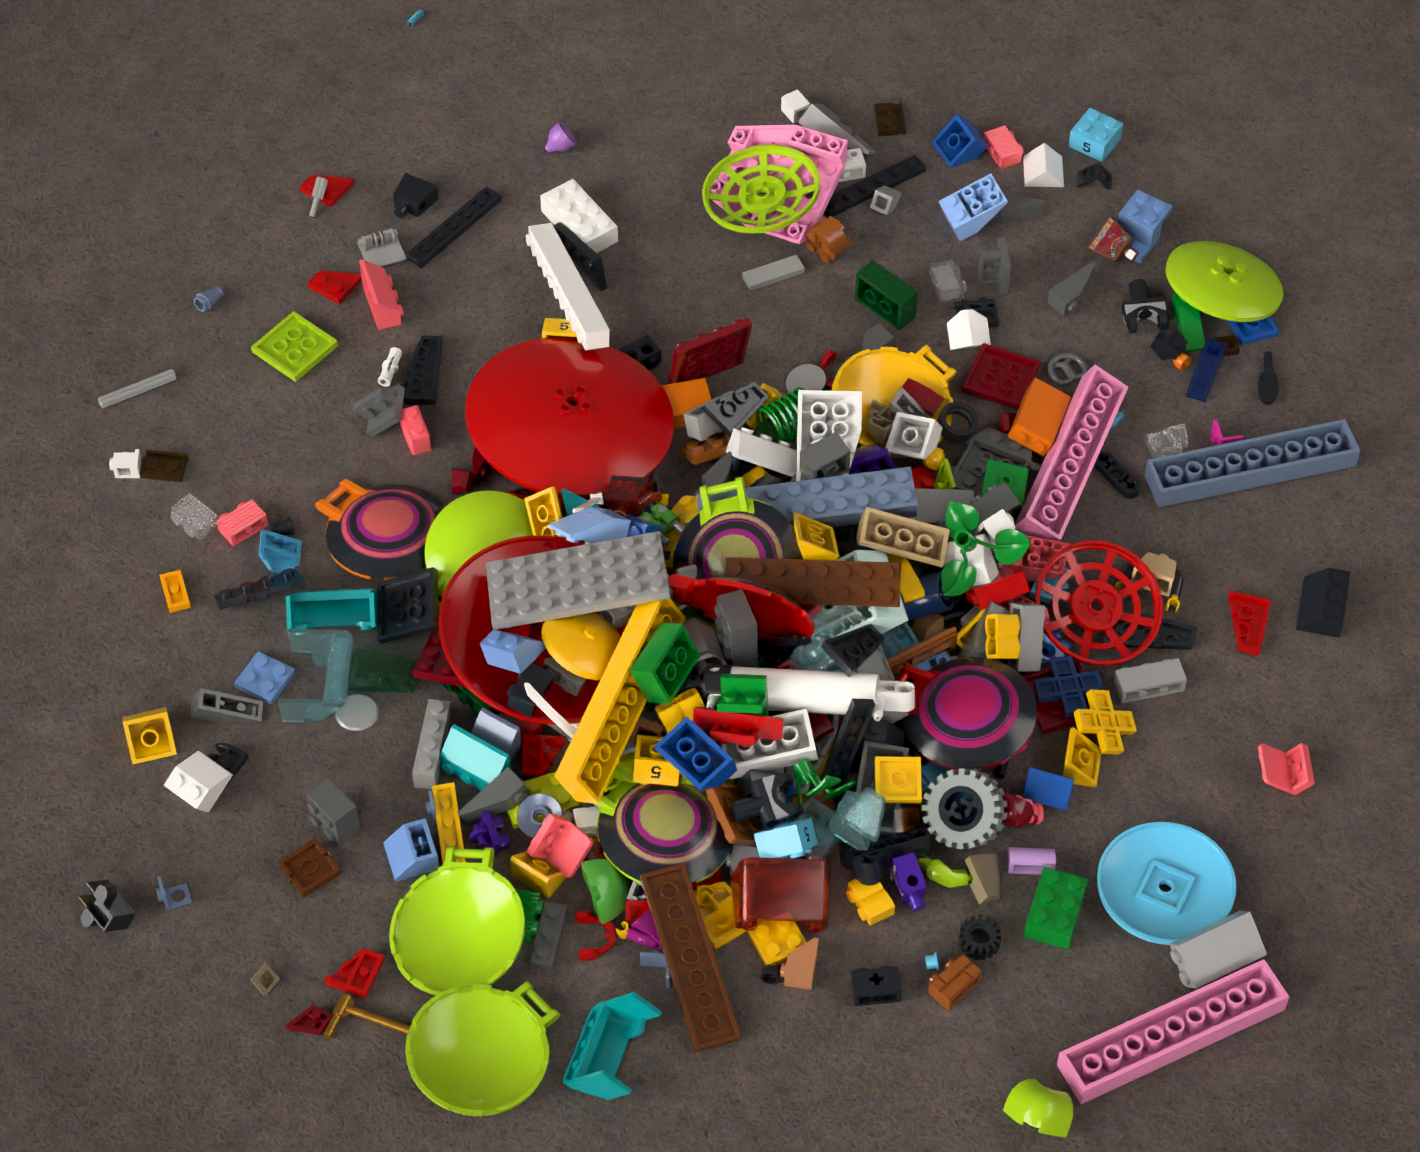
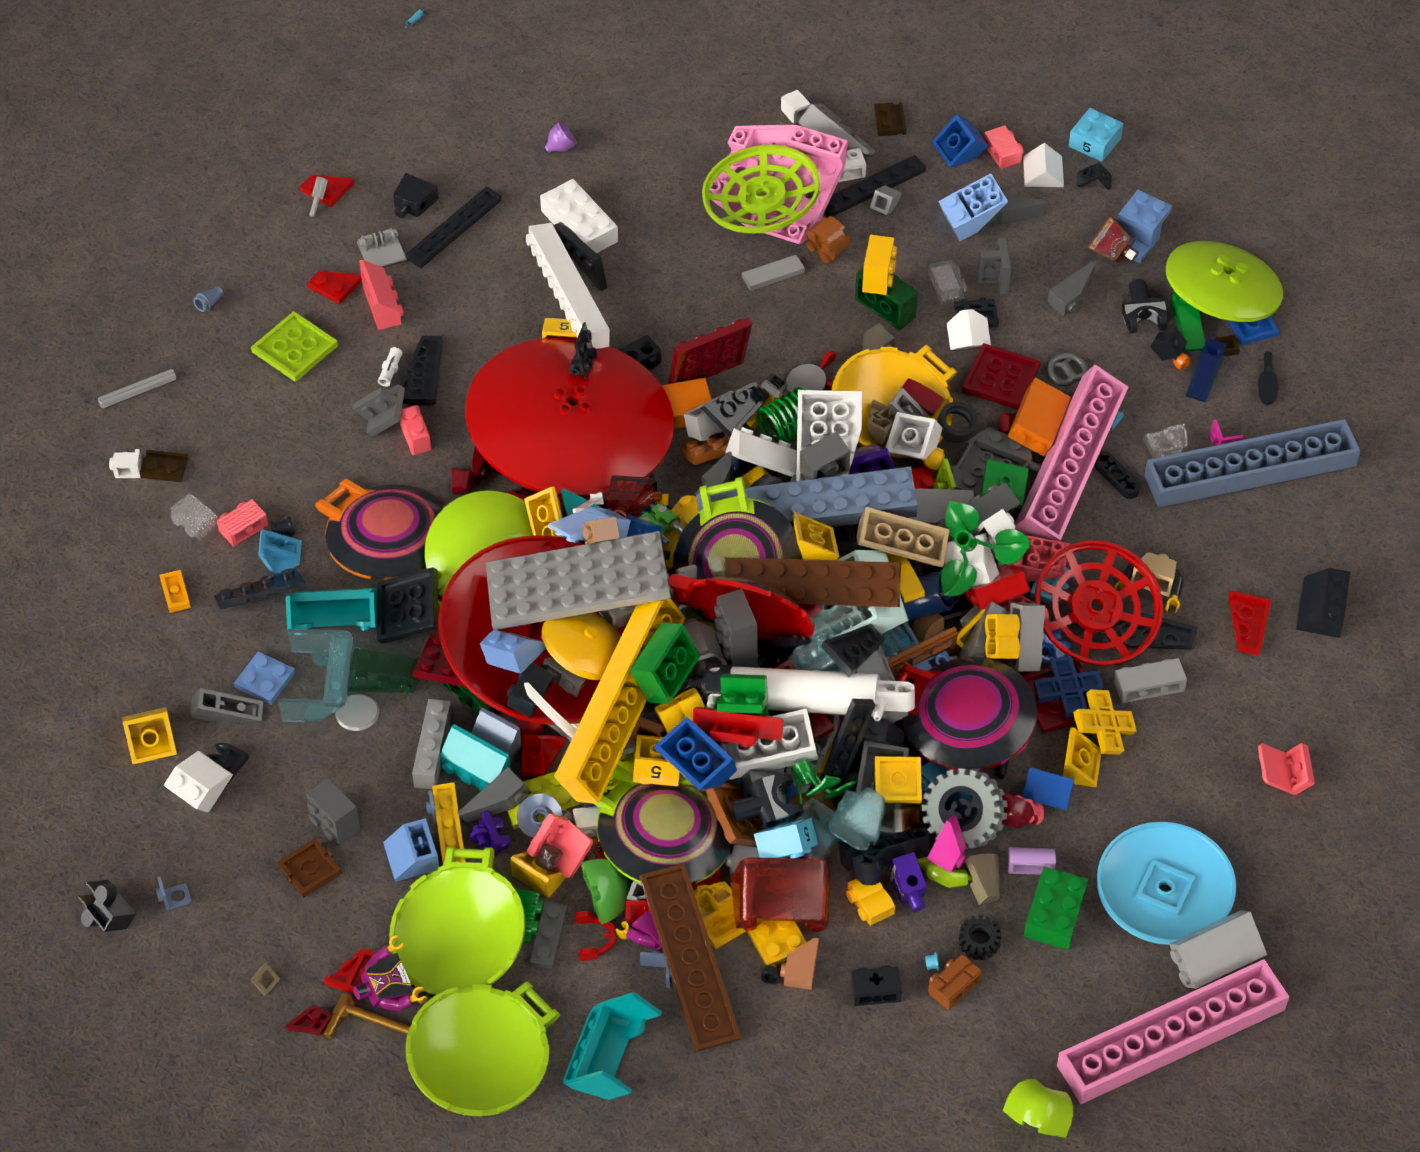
none -> torso [354,935,428,1011]
none -> clear smoke wheel [535,844,563,871]
none -> black hinge [569,322,597,380]
none -> medium nougat brick [583,517,620,544]
none -> black tile [760,373,788,398]
none -> yellow brick [862,235,897,295]
none -> dark pink slope [927,815,967,873]

